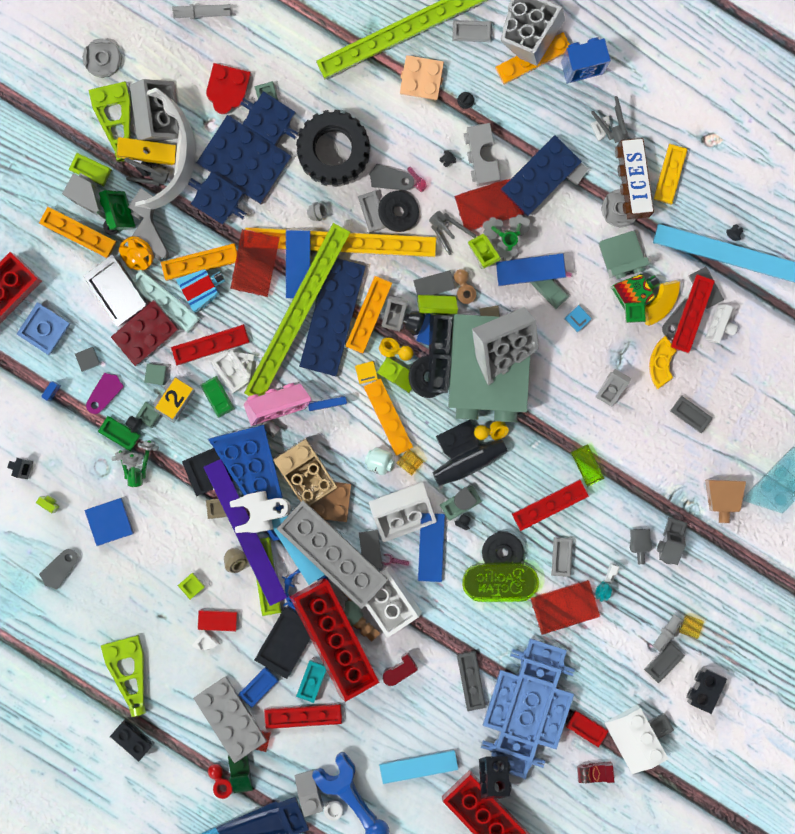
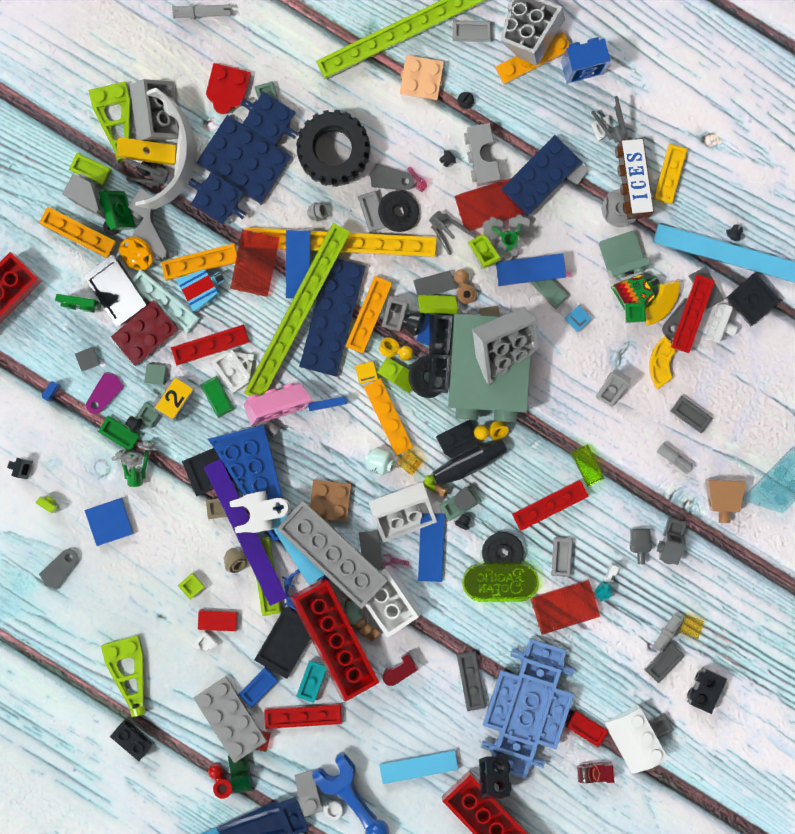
medium blue plate [17,302,71,355] -> none
light grey tile [82,38,121,78] -> none
tan slope [273,438,337,506] -> none
none -> green plate [55,294,102,313]
none -> arm [423,475,449,498]
none -> light grey axle [656,443,693,474]
none -> black plate [726,272,781,327]

